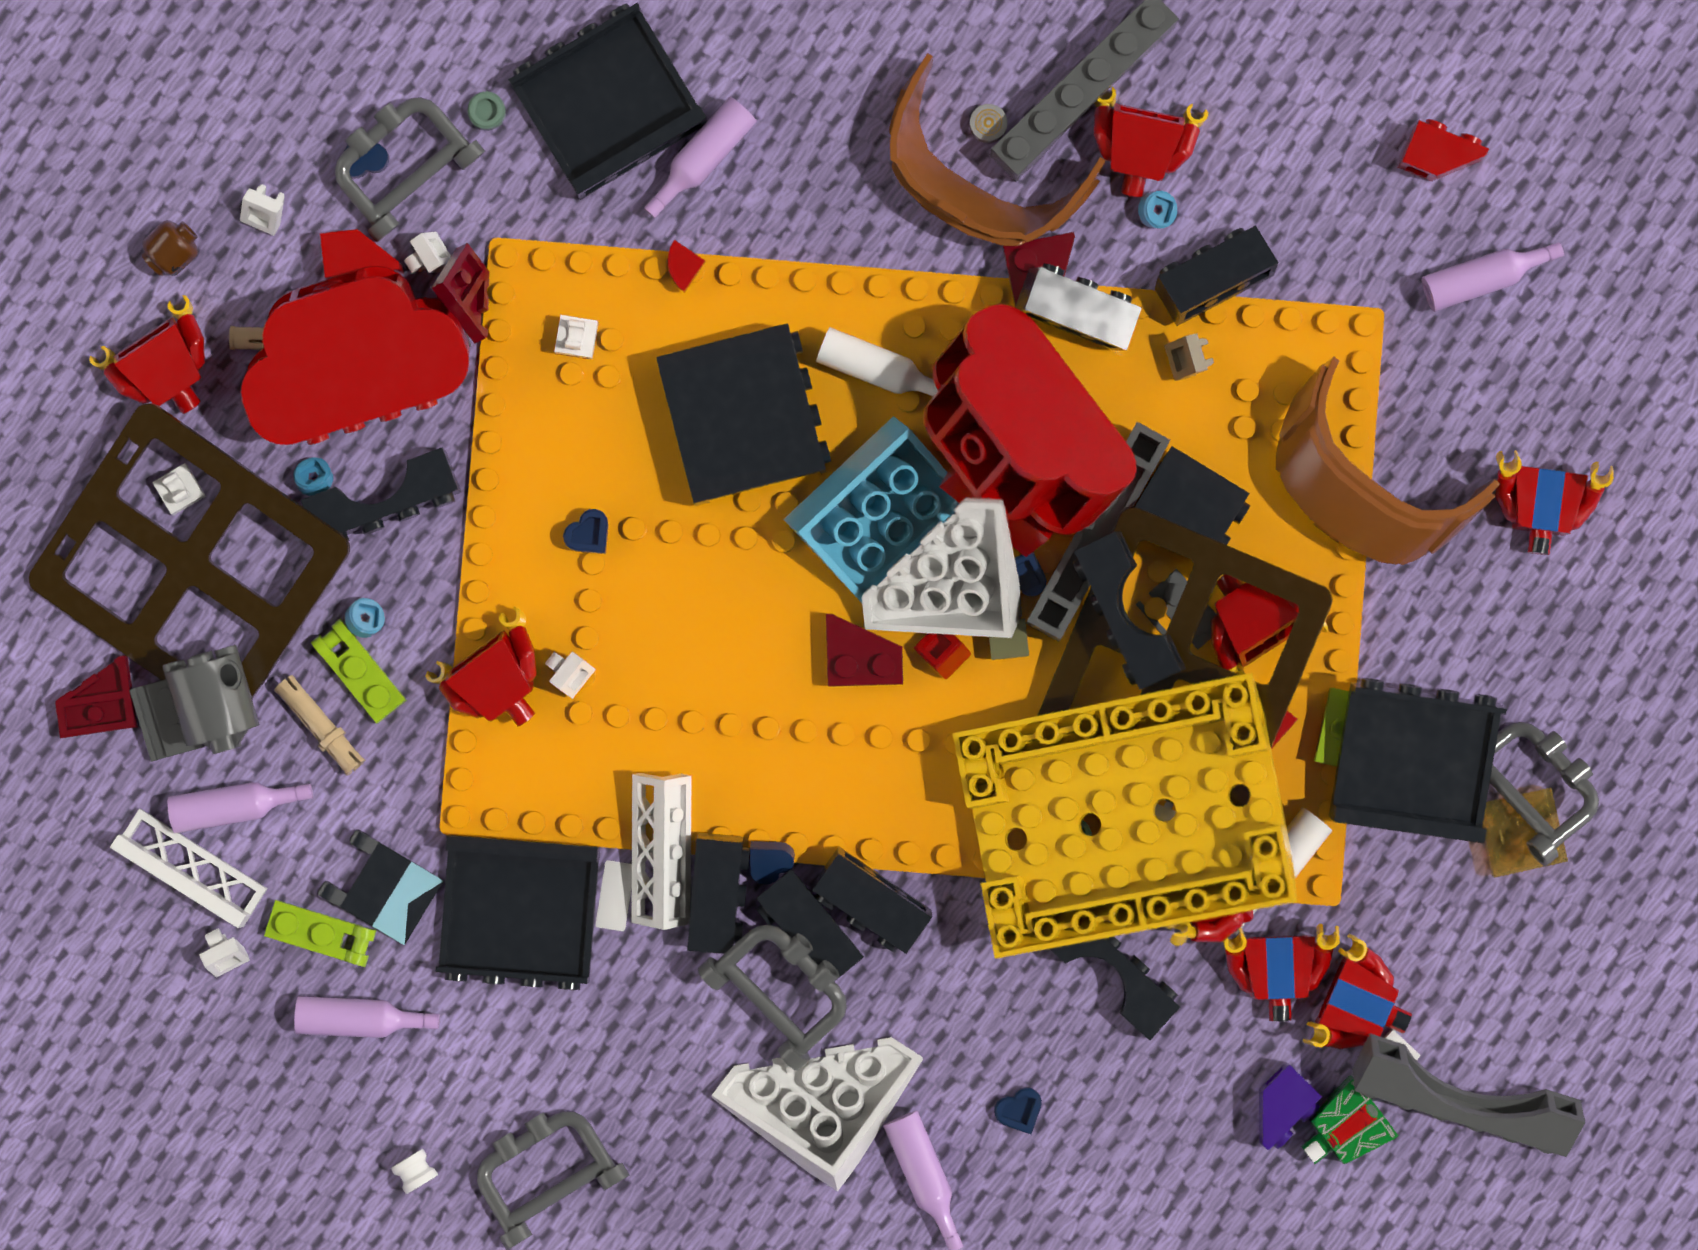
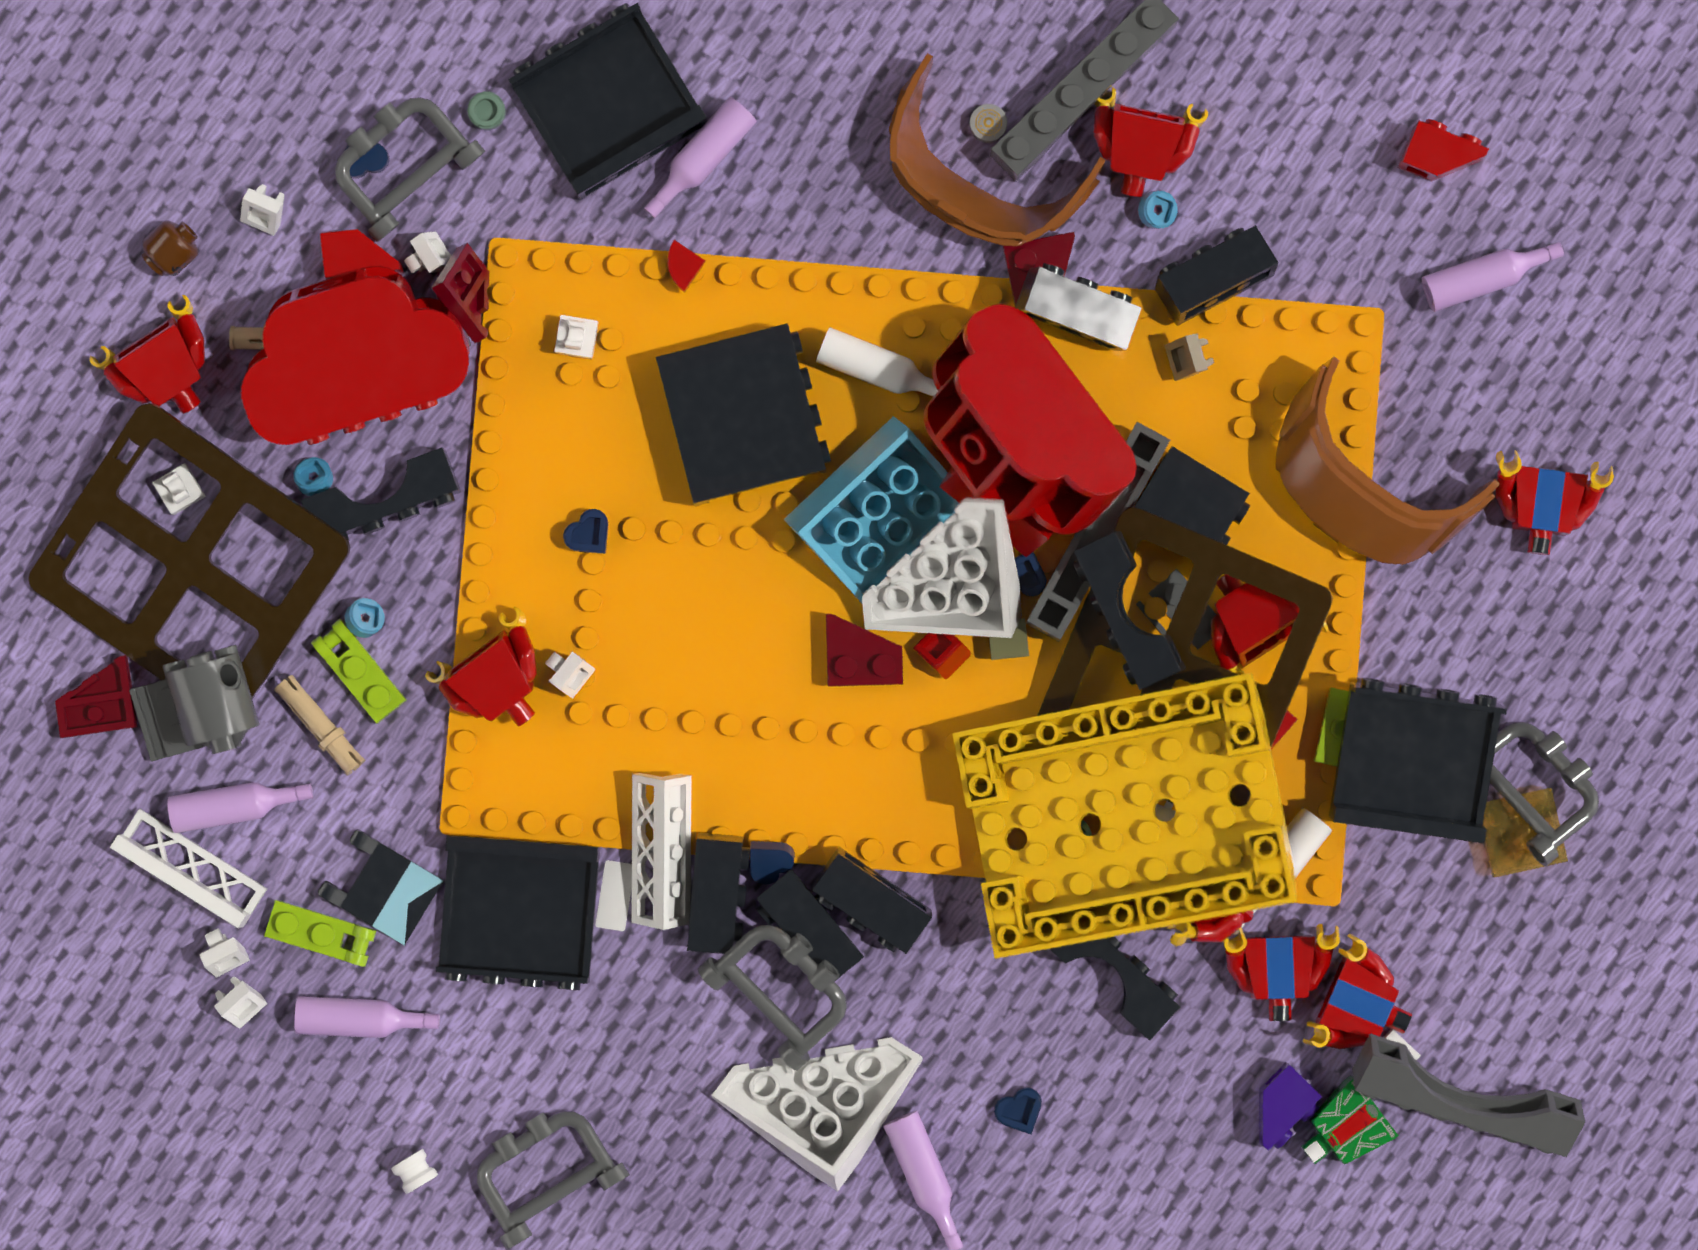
none -> white tile [214,977,268,1029]

